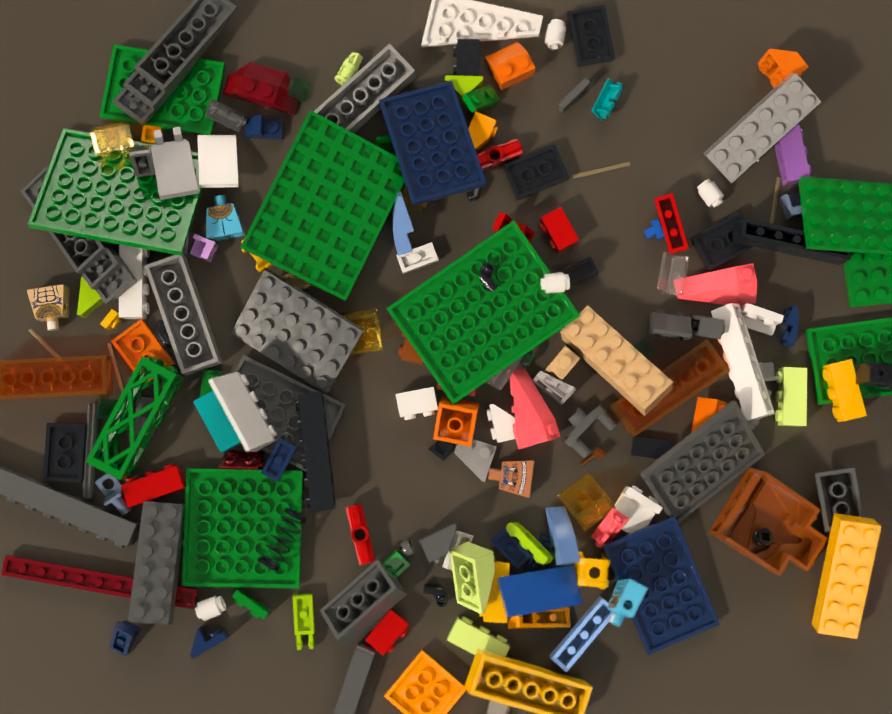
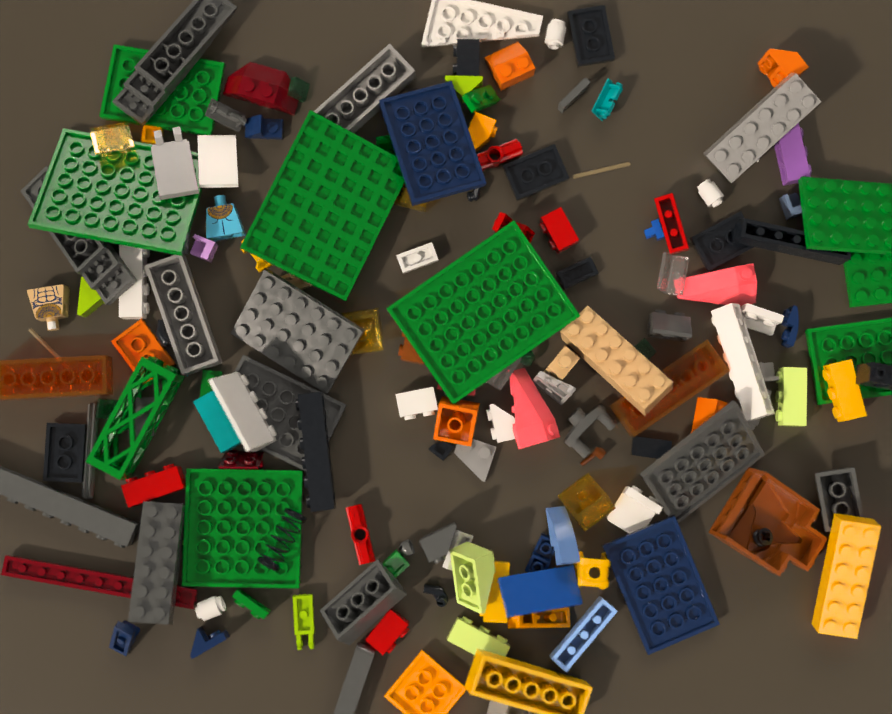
sand blue bracket [95,473,131,516] -> none
yellow plate [100,309,121,331] -> none
piece [107,343,124,394] -> none
dark grey slope [129,145,155,177] -> none
dark blue plate [261,438,297,482] -> none
yellowish green hinge [335,52,363,85] -> none
medium blue slope [393,191,414,256] -> none
black arm [479,263,498,293] -> none
nougat torso [488,461,534,498] -> none
dark blue plate [490,528,531,569] -> none
lime hinge [505,522,554,565] -> none
white brick [540,272,570,293] -> none
coral hinge [591,507,629,548] -> none
medium azure torso [607,579,647,627] -> none
dark grey slope [688,314,725,339] -> none
dark tan piece [769,177,781,224] -> none

